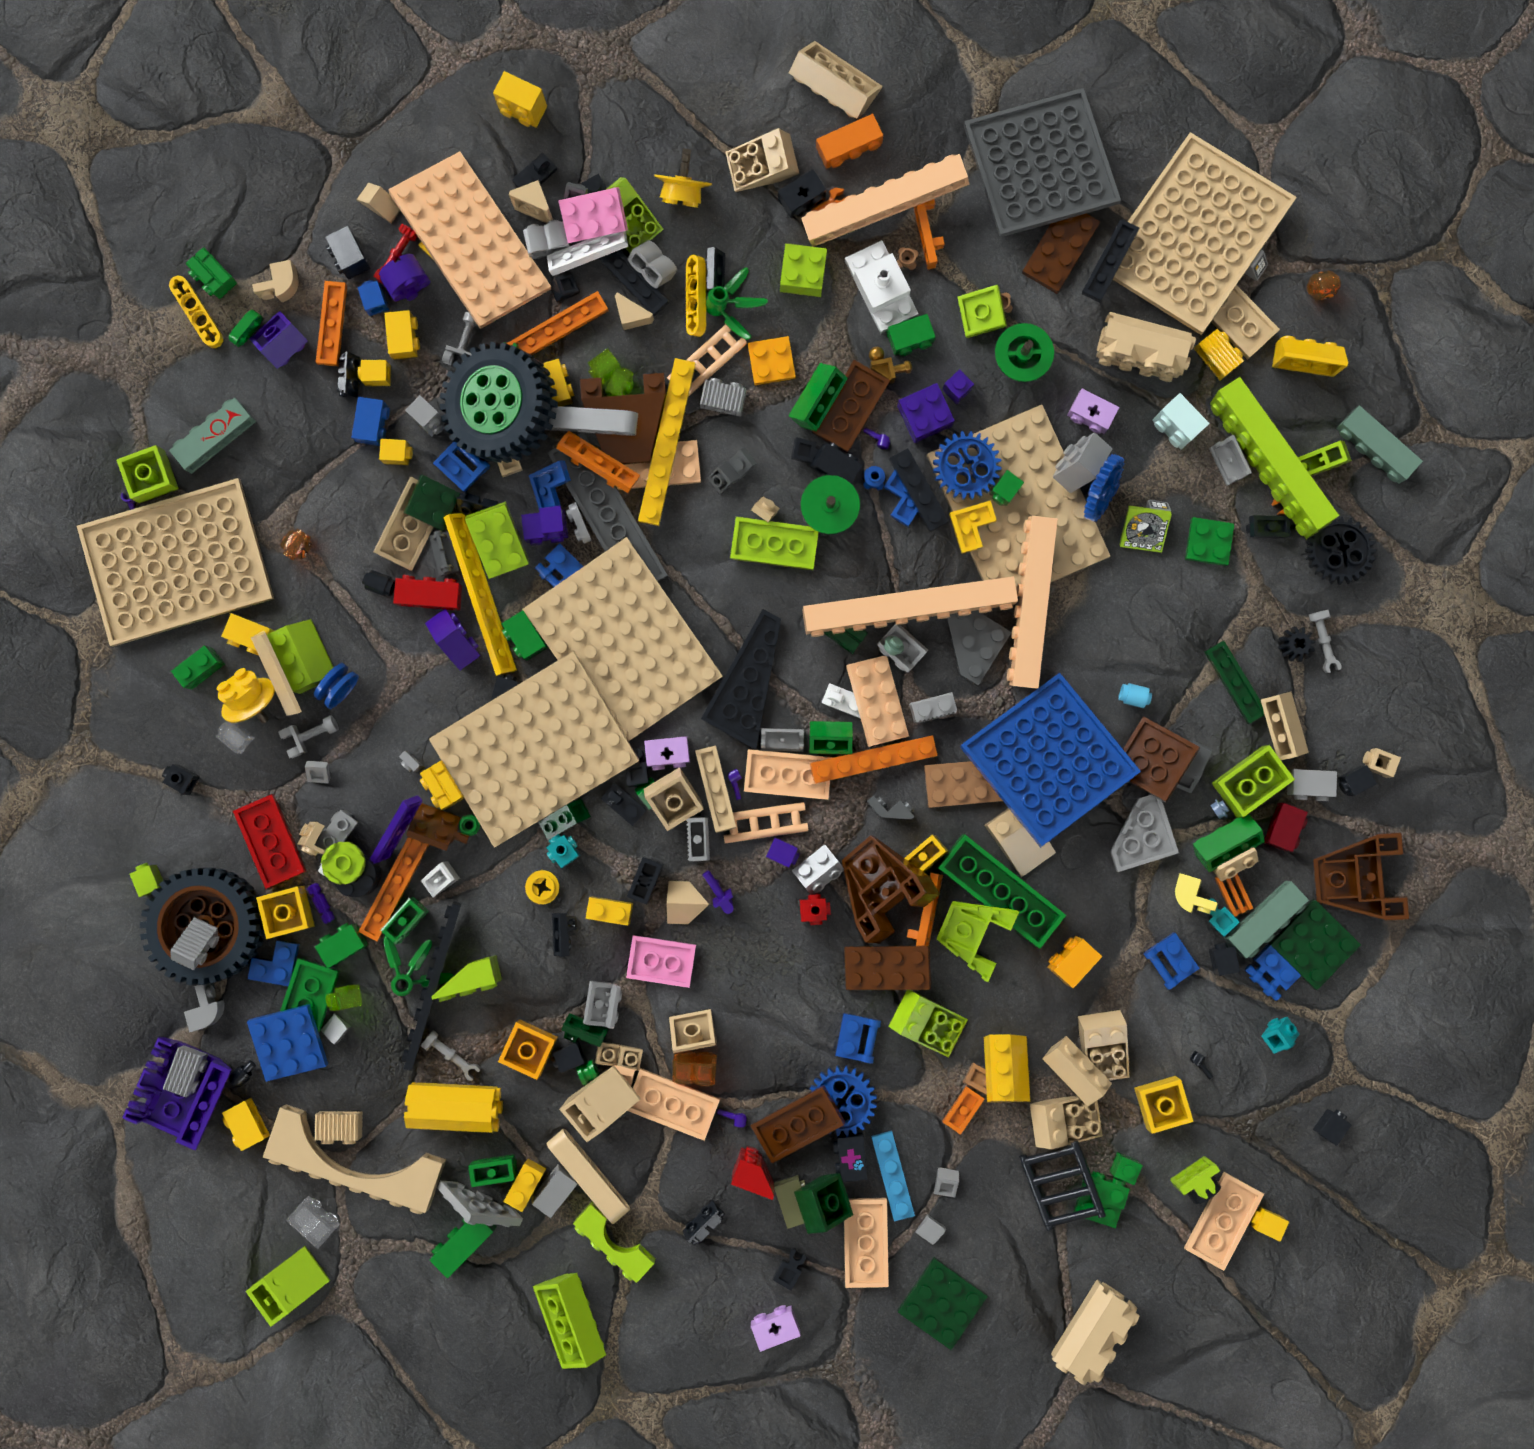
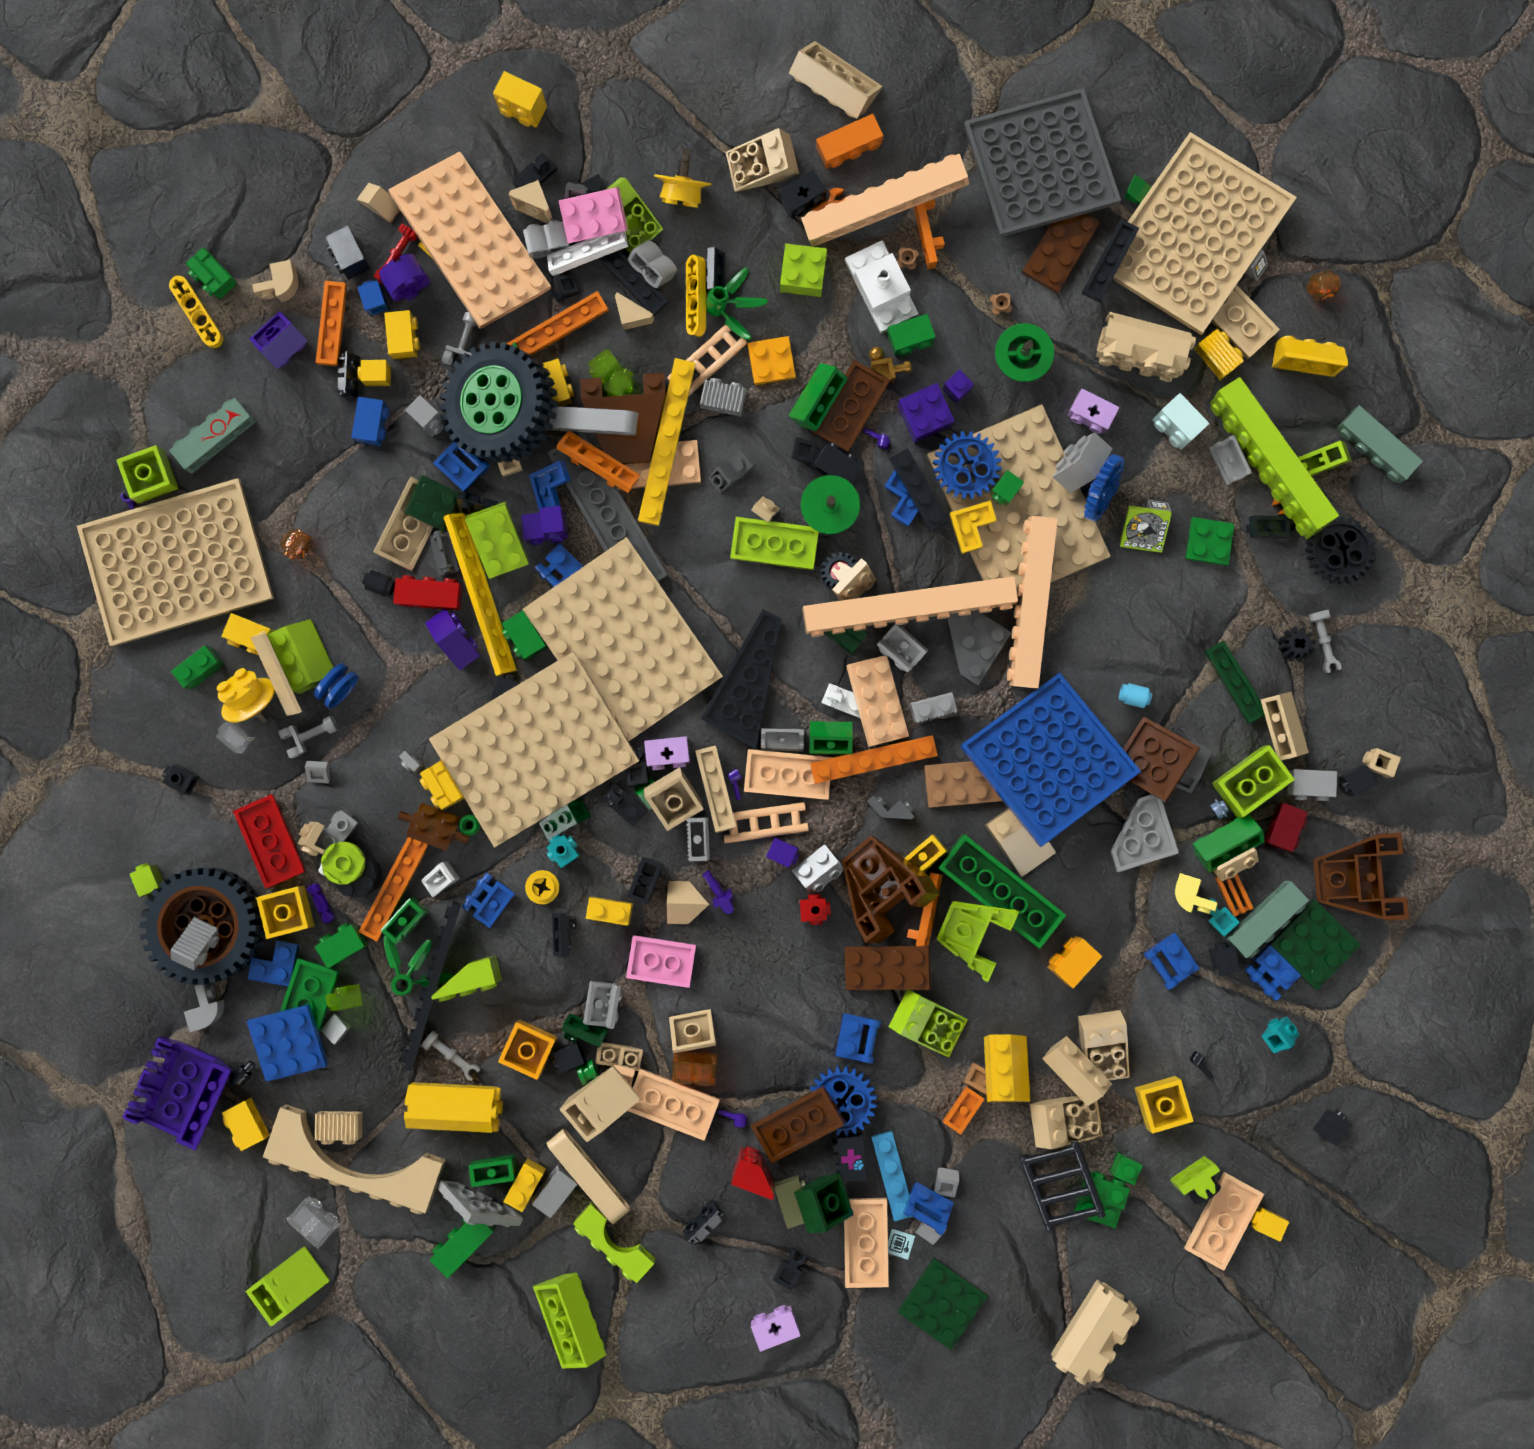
light grey brick [163,1045,208,1097] -> none
green beam [228,309,263,347] -> none
dark purple tile [370,795,423,864] -> none
yellow brick [379,439,413,465] -> none
light grey plate [566,502,592,544] -> none
blue brick [863,466,885,490] -> none
sand green plate [884,636,904,656] -> none
lime tile [958,285,1007,338] -> none
none -> blue plate [462,872,516,928]
none -> tan plate [821,552,876,601]
none -> clear light blue sticker [888,1229,915,1260]
none -> blue plate [903,1182,954,1235]
none -> green slope [1124,175,1152,205]

